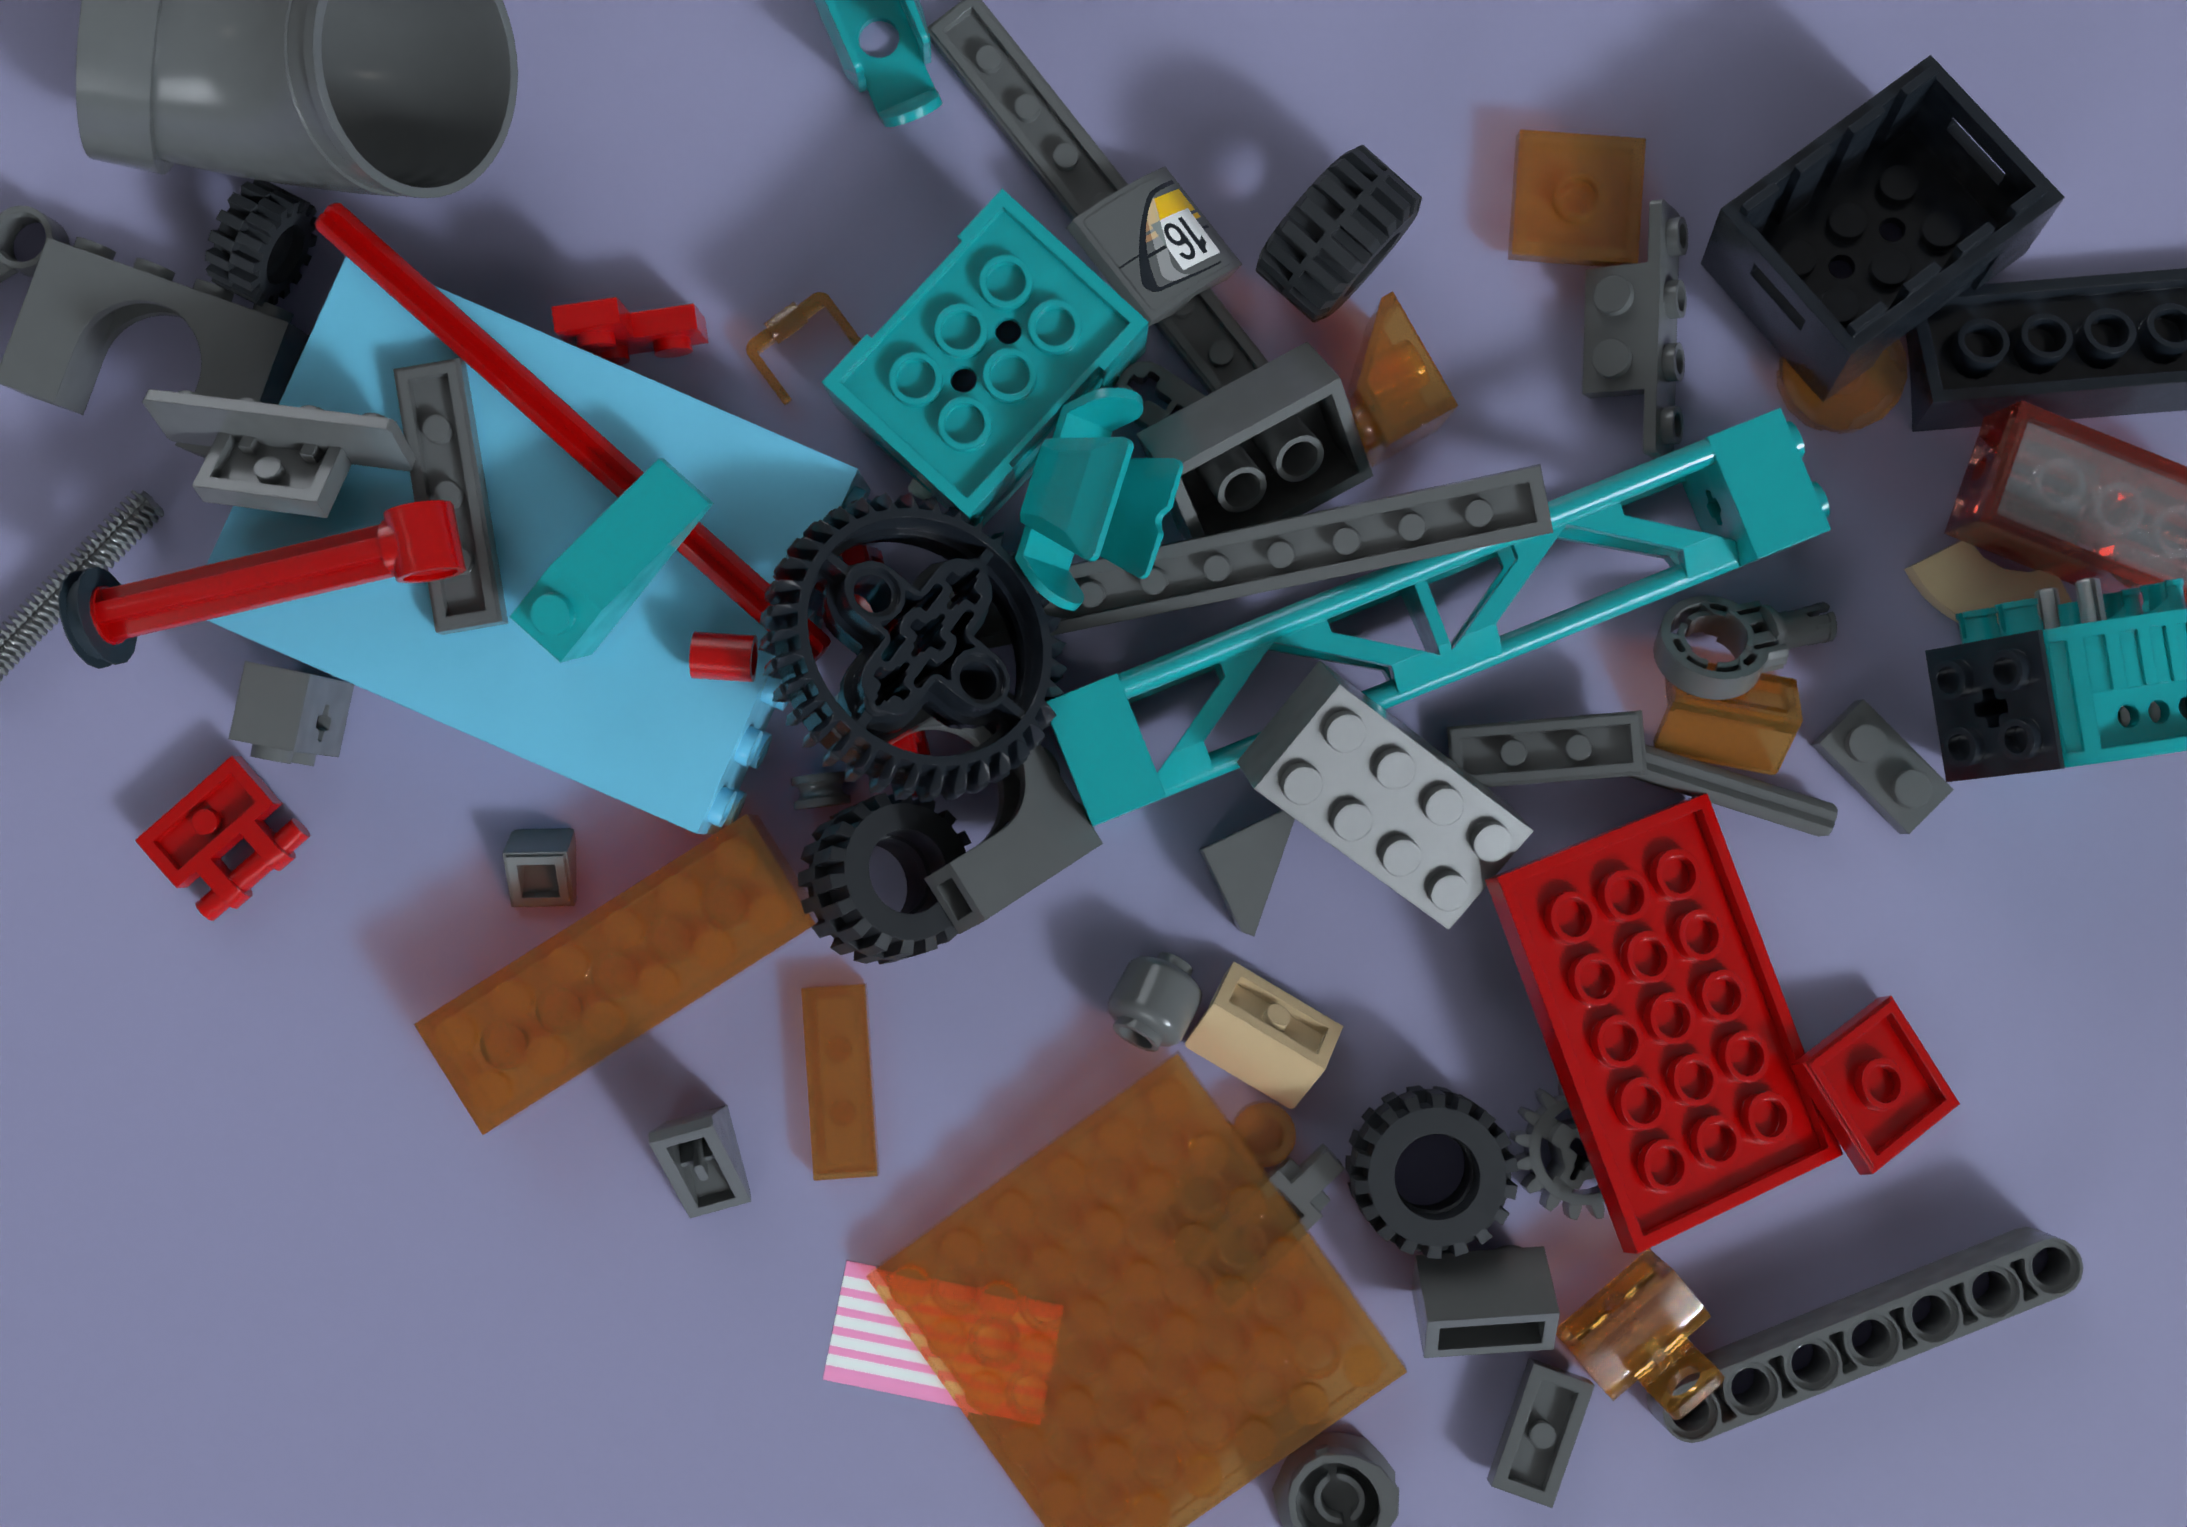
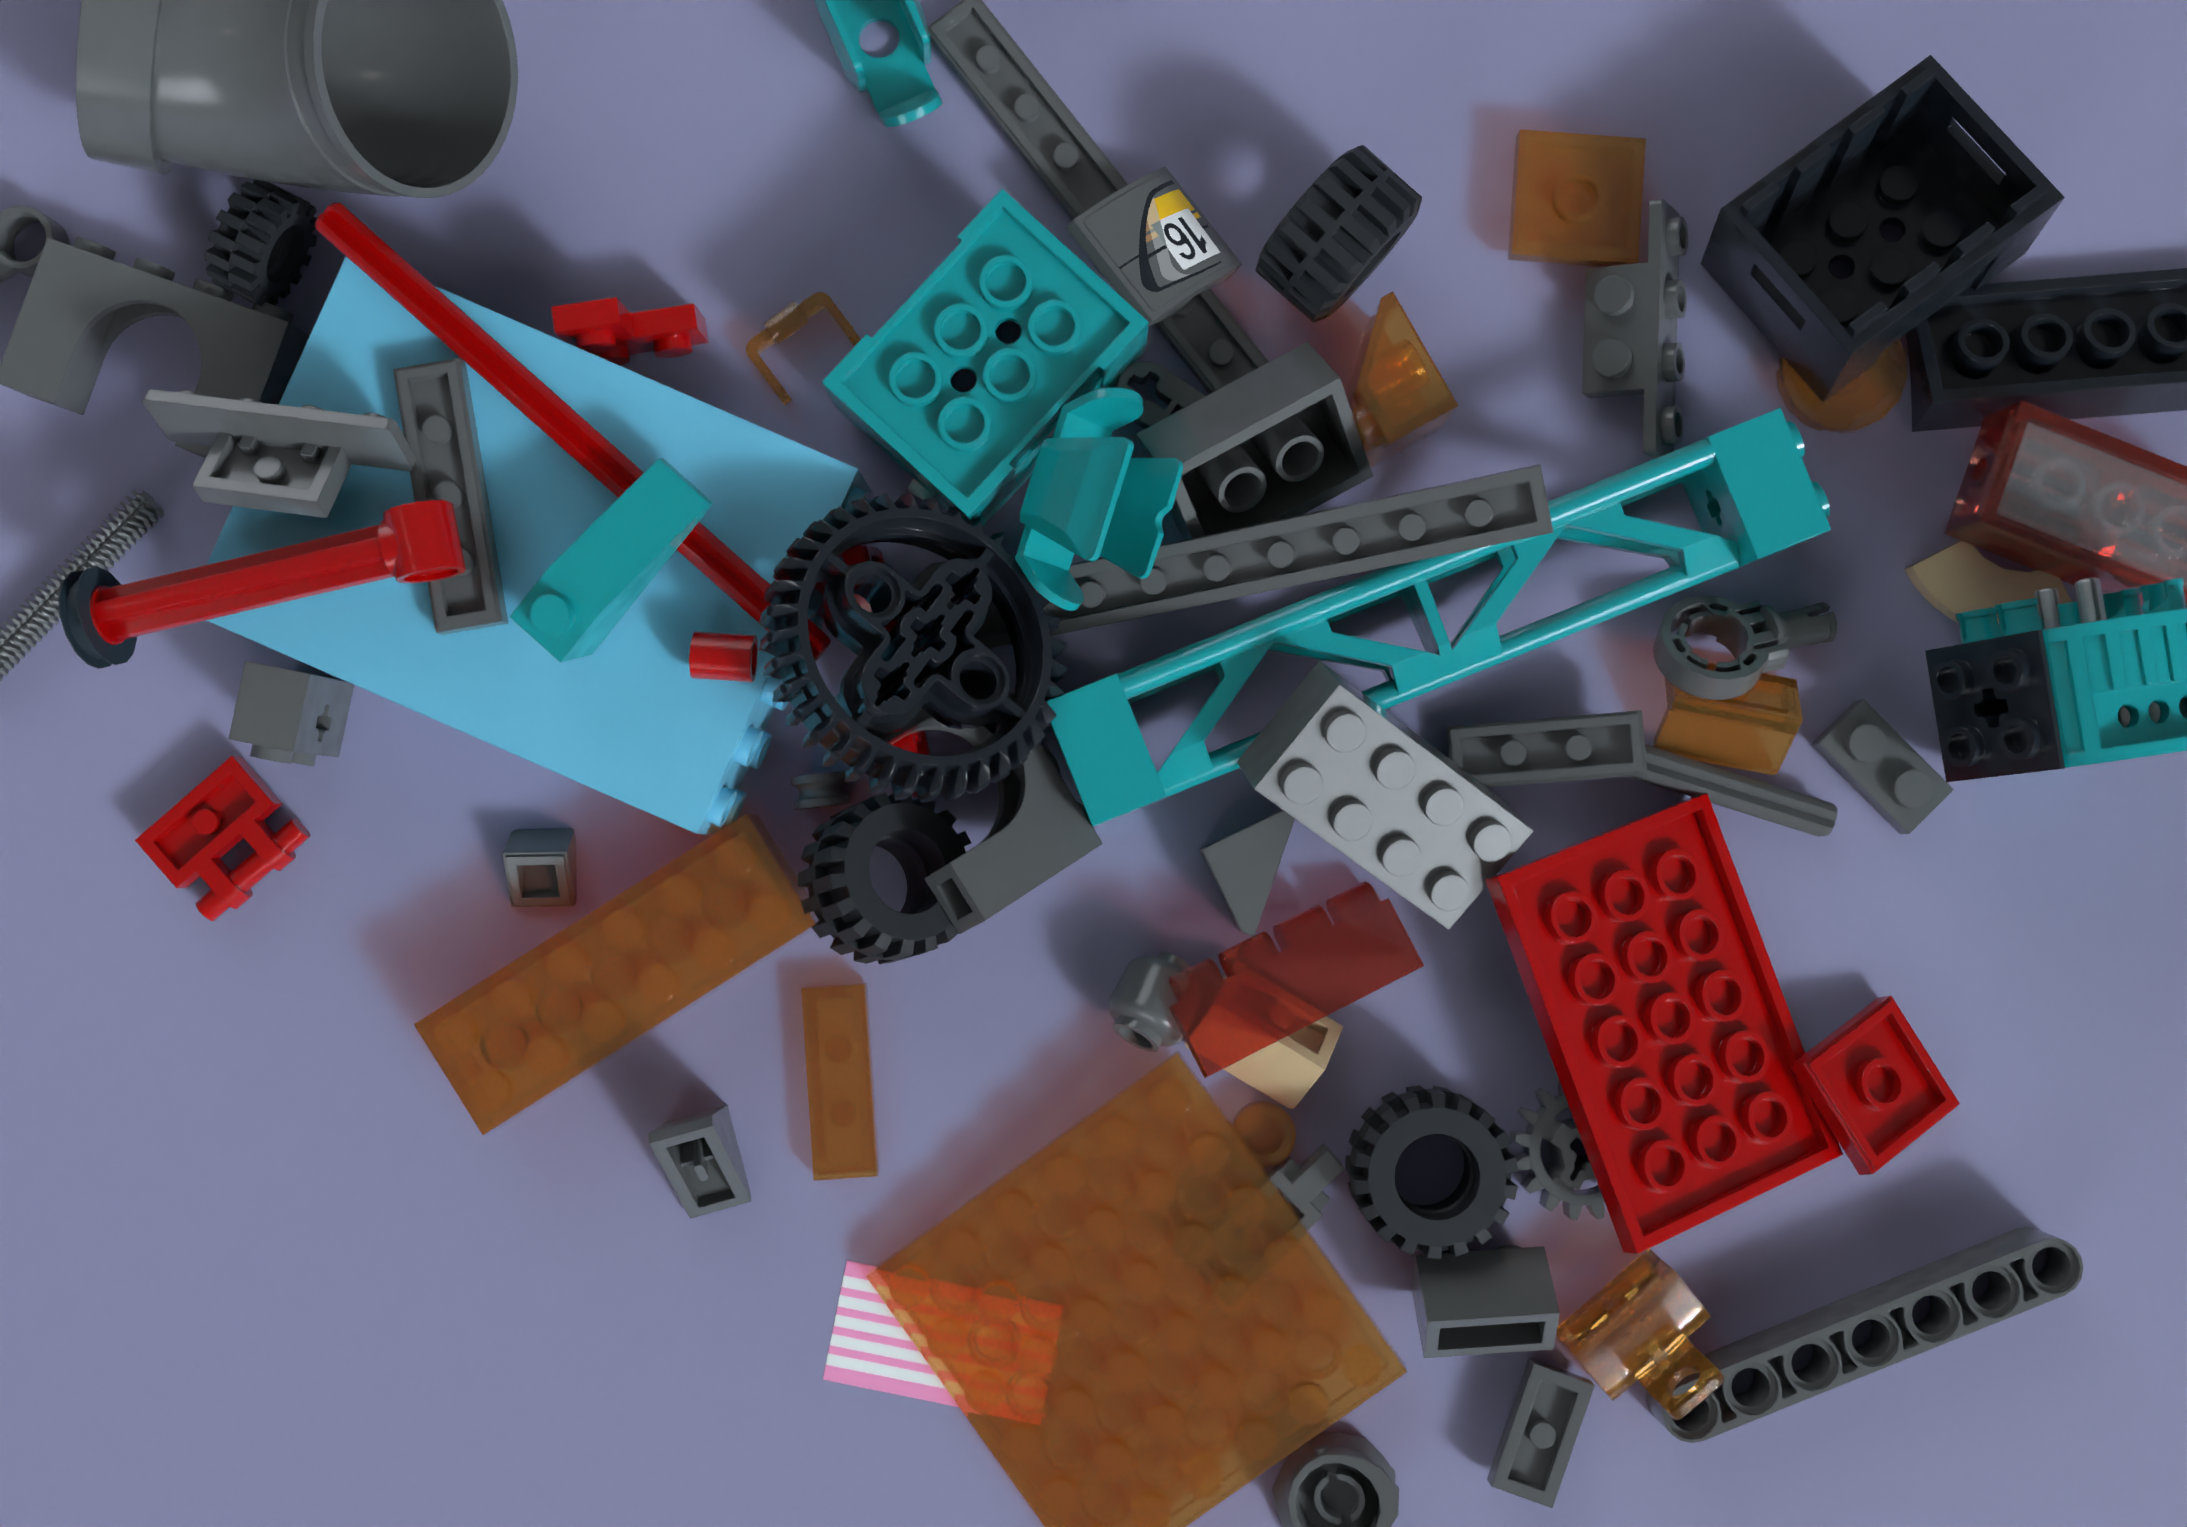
none -> clear red windscreen [1169,881,1424,1078]

